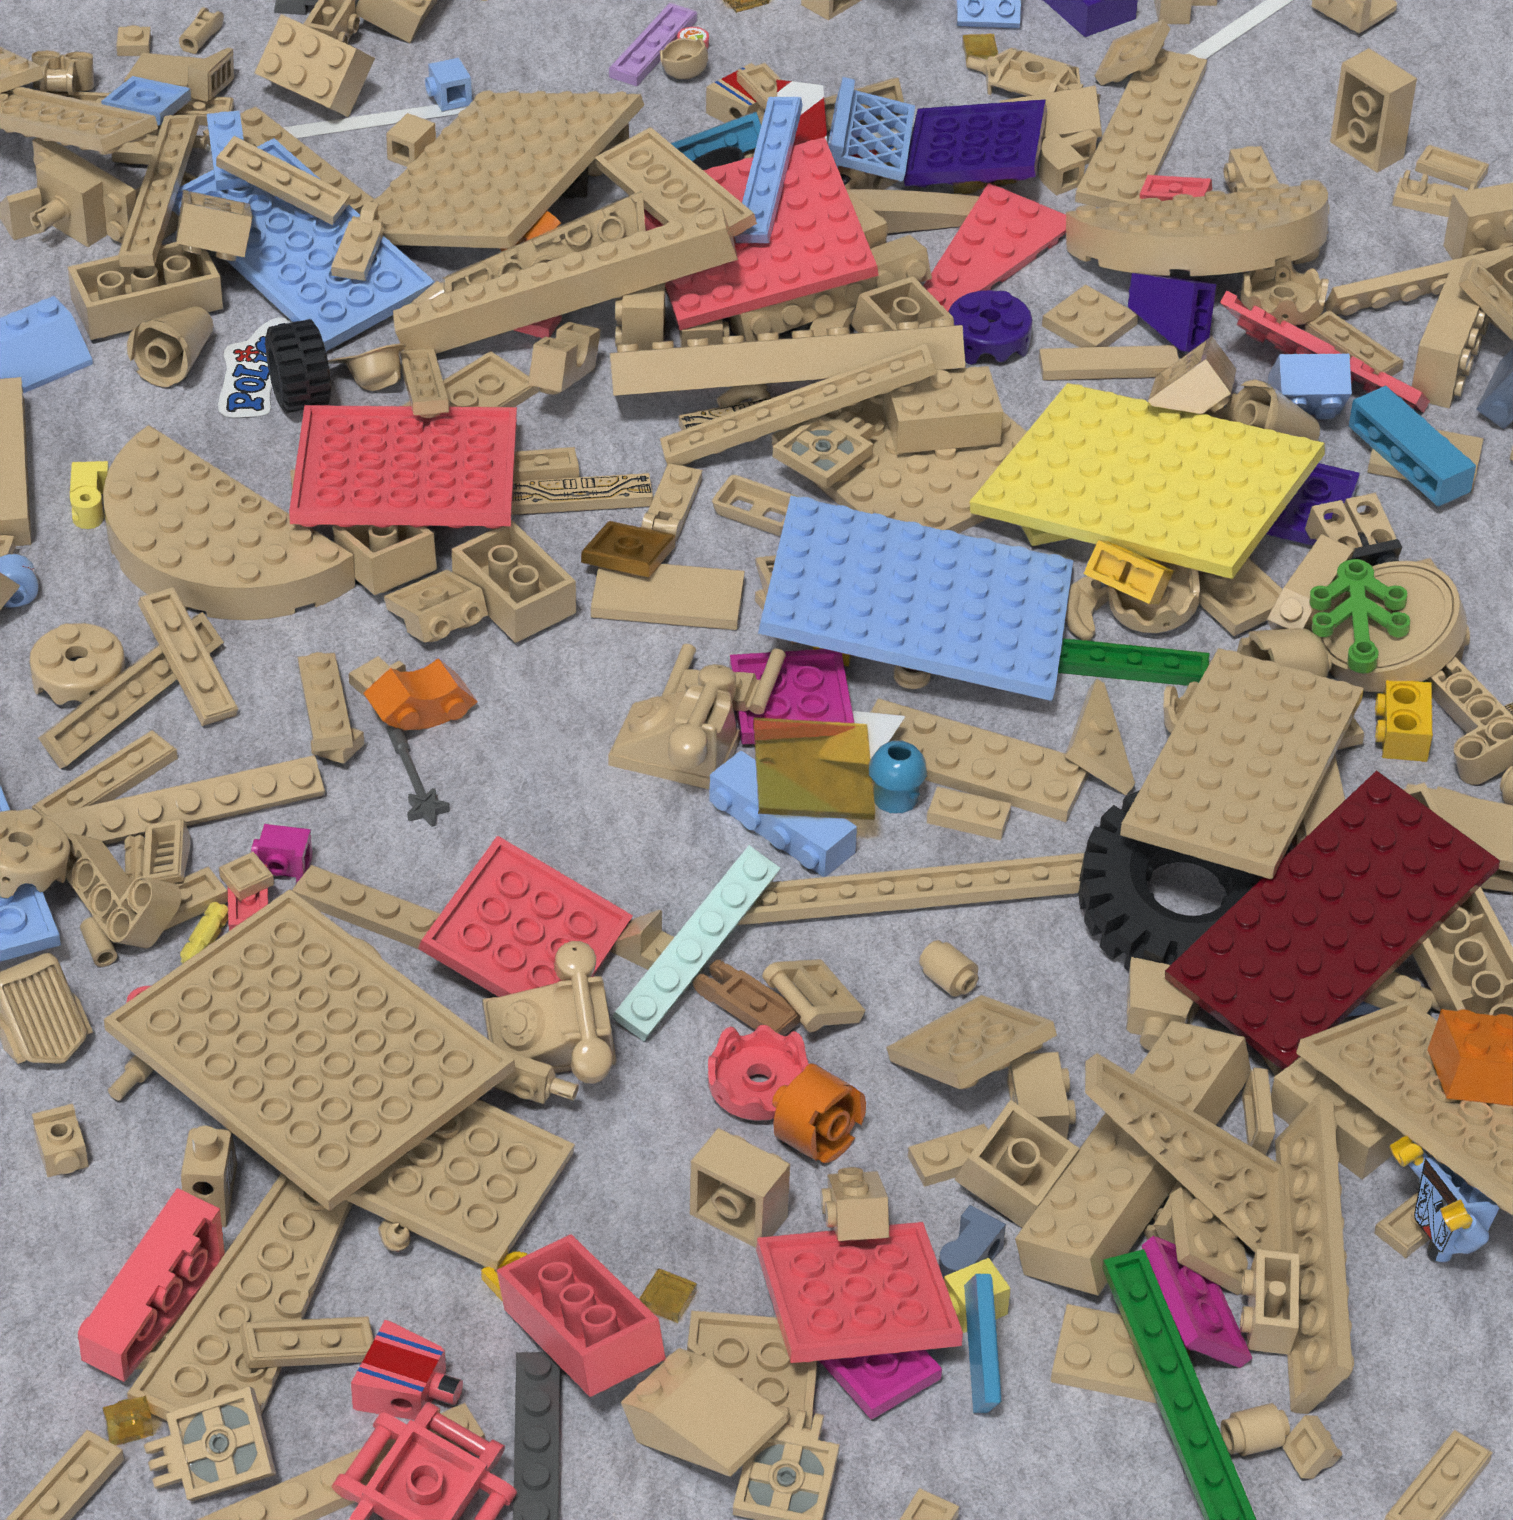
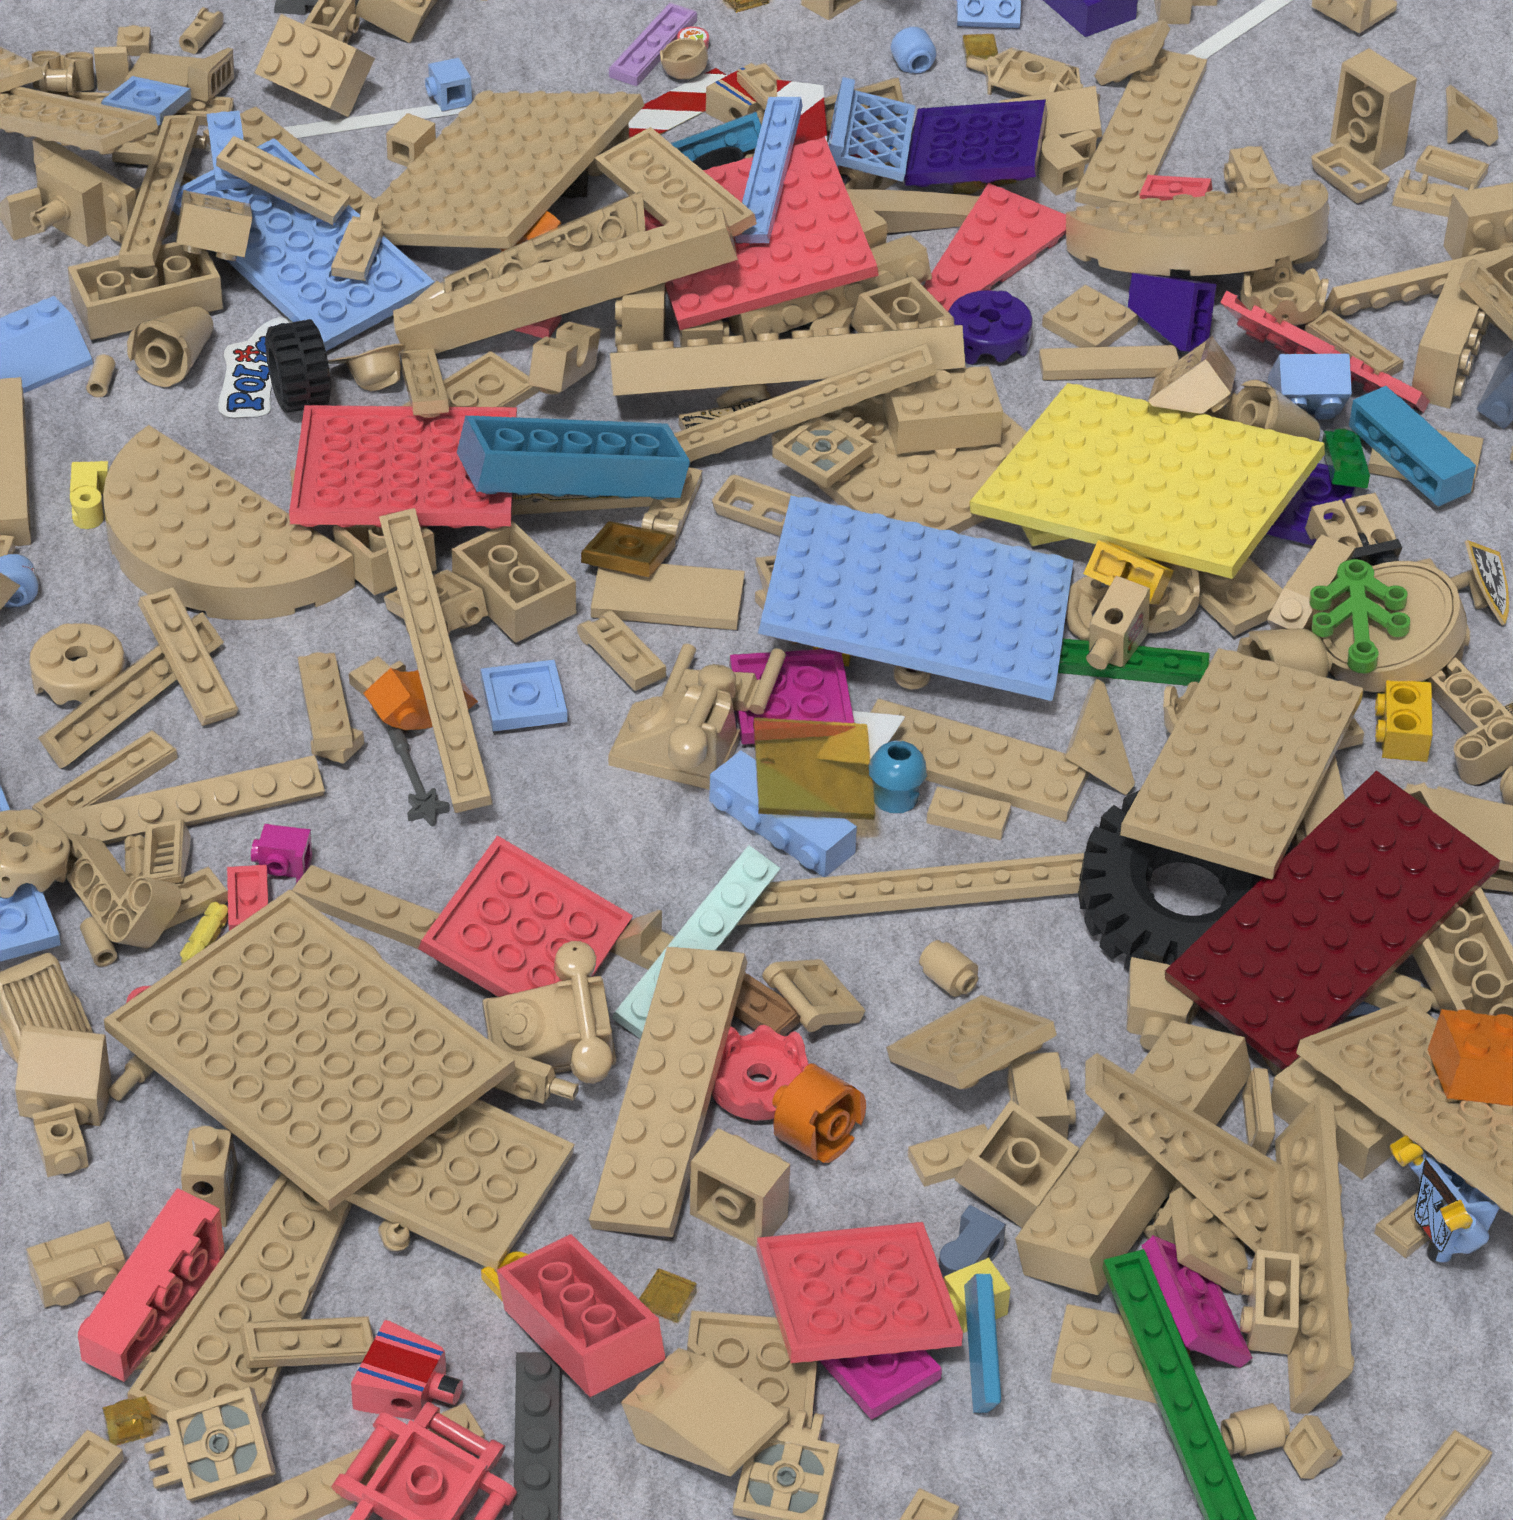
tan tile [219,852,274,901] -> none
tan brick [820,1167,889,1241] -> none
none -> tan slope [15,1025,112,1126]
none -> tan brick [26,1221,125,1308]
none -> tan piece [86,354,116,397]
none -> tan slope [94,46,131,91]
none -> tan plate [379,508,492,813]
none -> dark azure brick [457,415,690,500]
none -> light blue plate [481,659,567,731]
none -> tan plate [577,610,666,691]
none -> tan plate [589,947,748,1237]
none -> sticker [629,68,727,138]
none -> light blue head [890,27,937,73]
none -> tan torso [1086,575,1150,670]
none -> tan piece [1311,143,1390,204]
none -> green plate [1322,429,1370,488]
none -> tan slope [1445,85,1499,146]
none -> shield [1450,540,1509,625]

